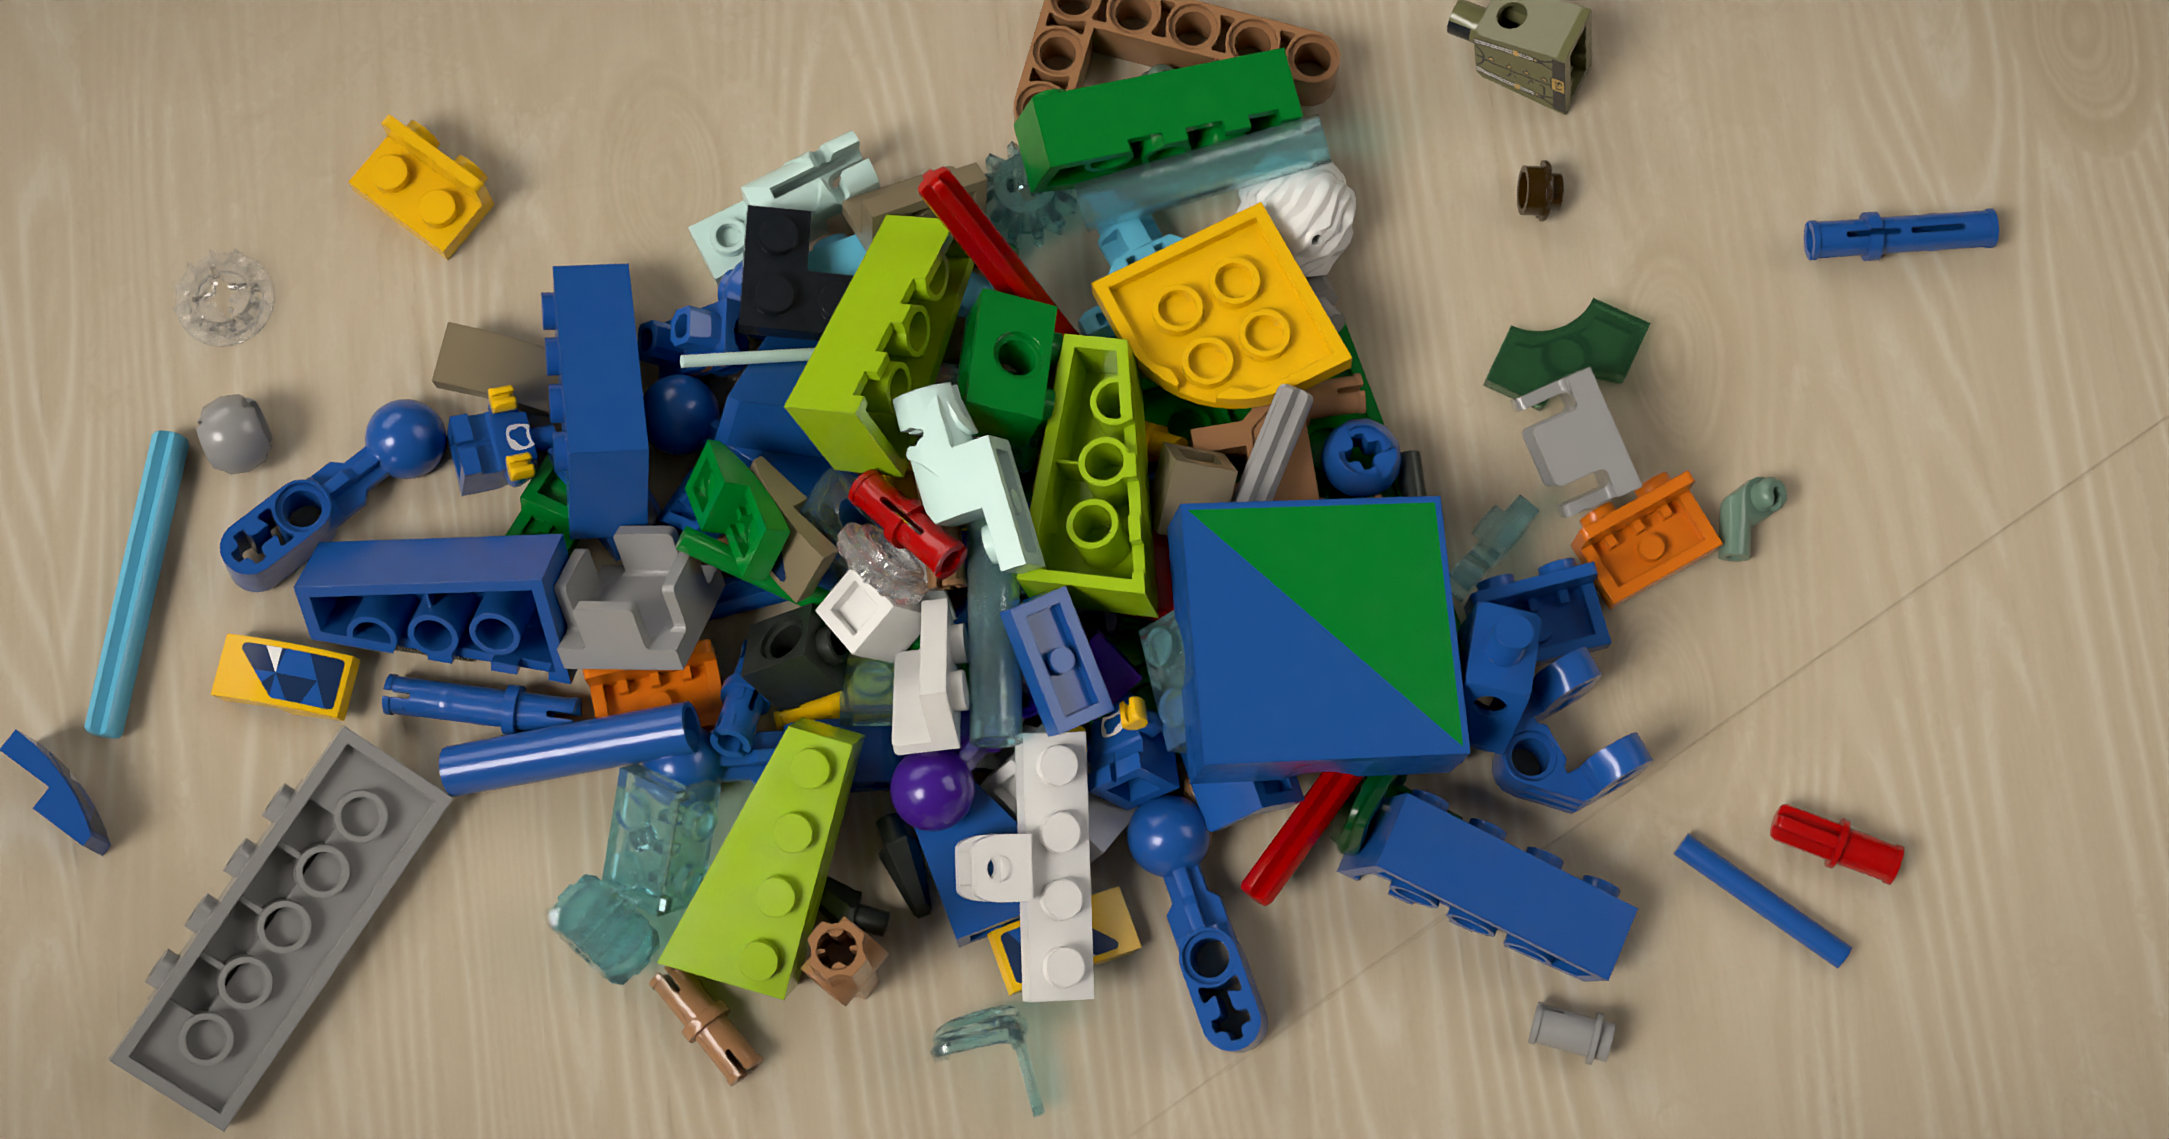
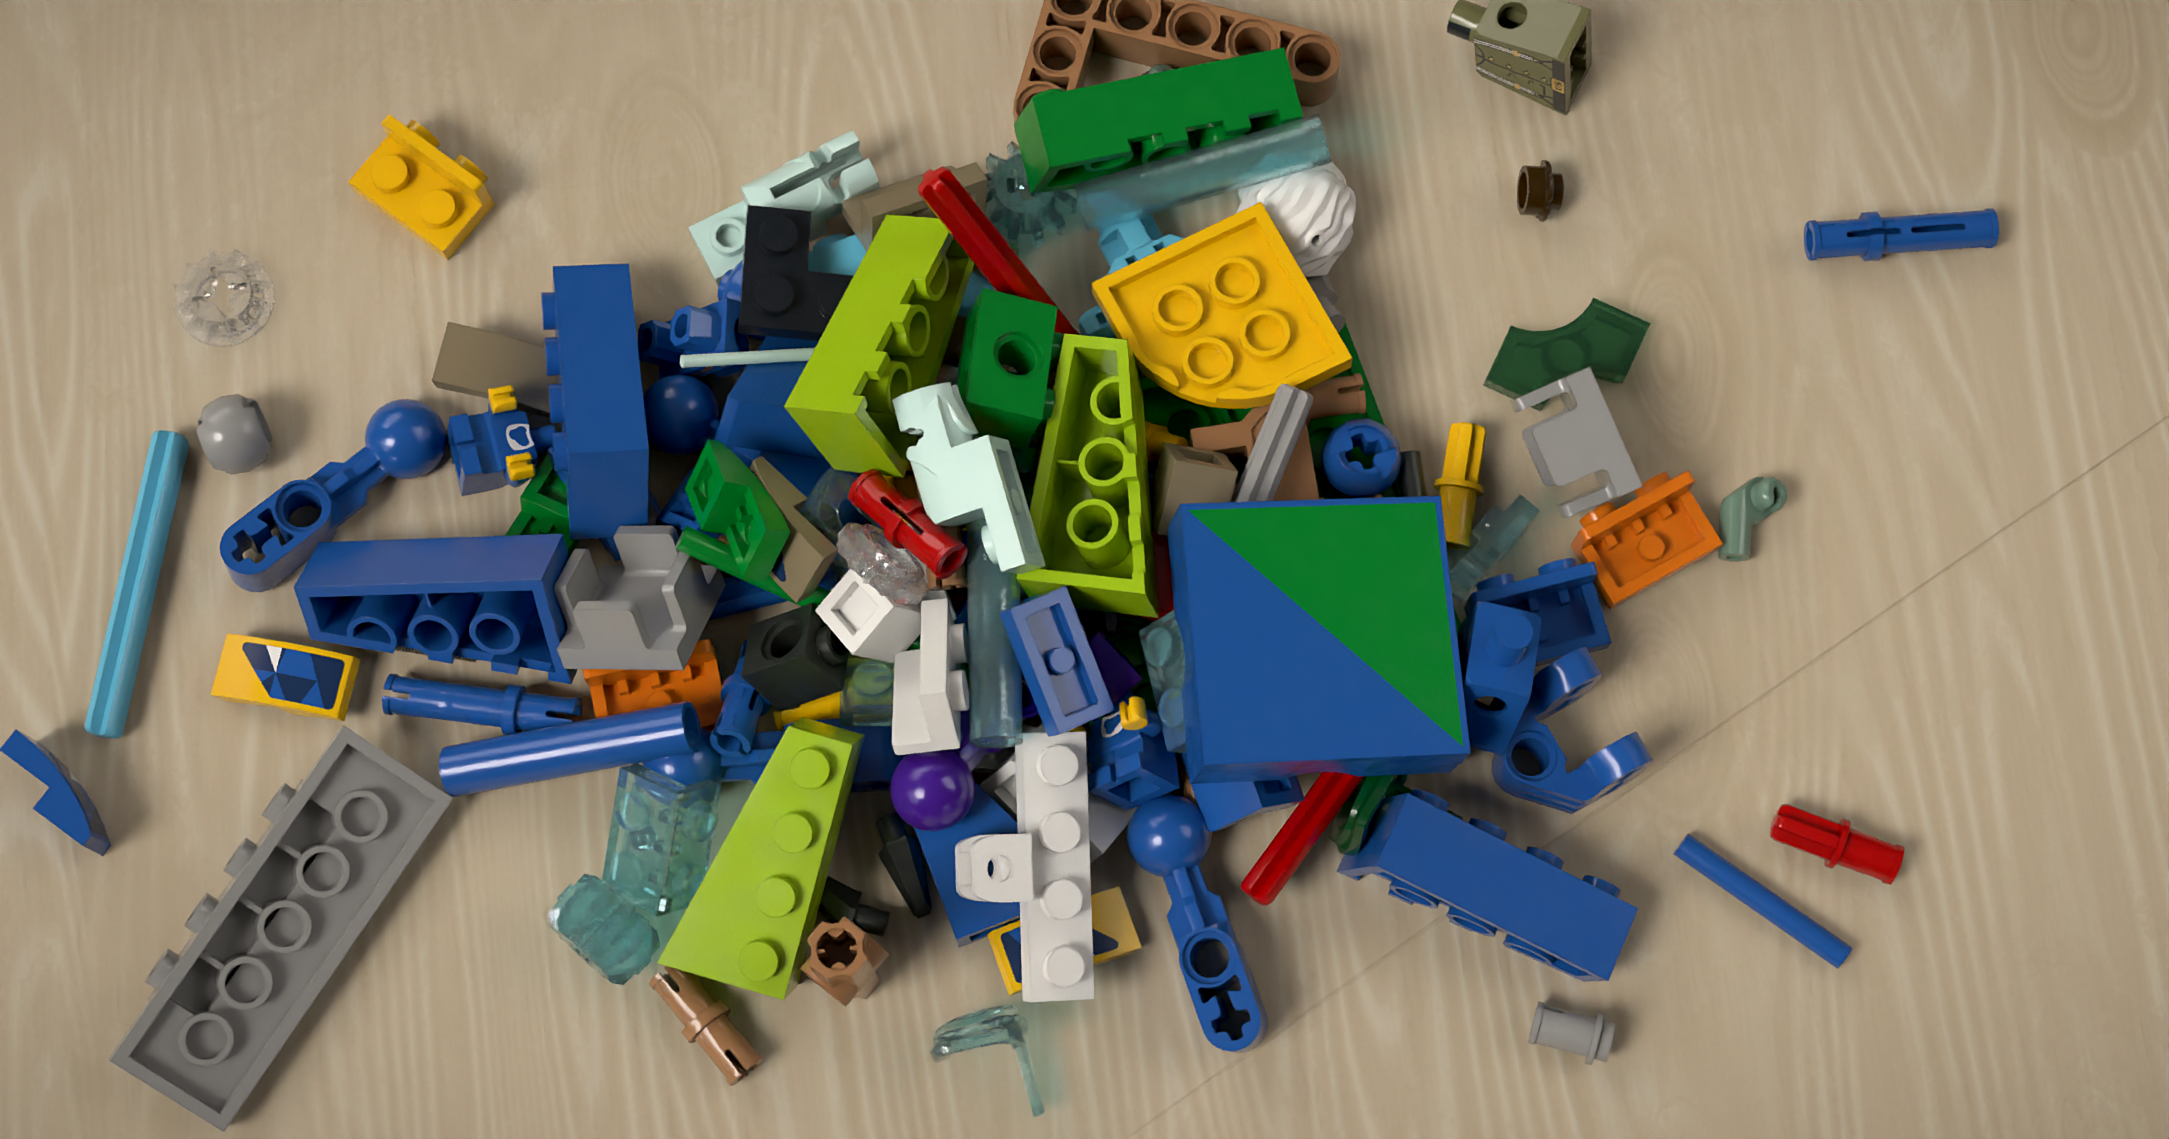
none -> yellow axle [1434,422,1487,551]

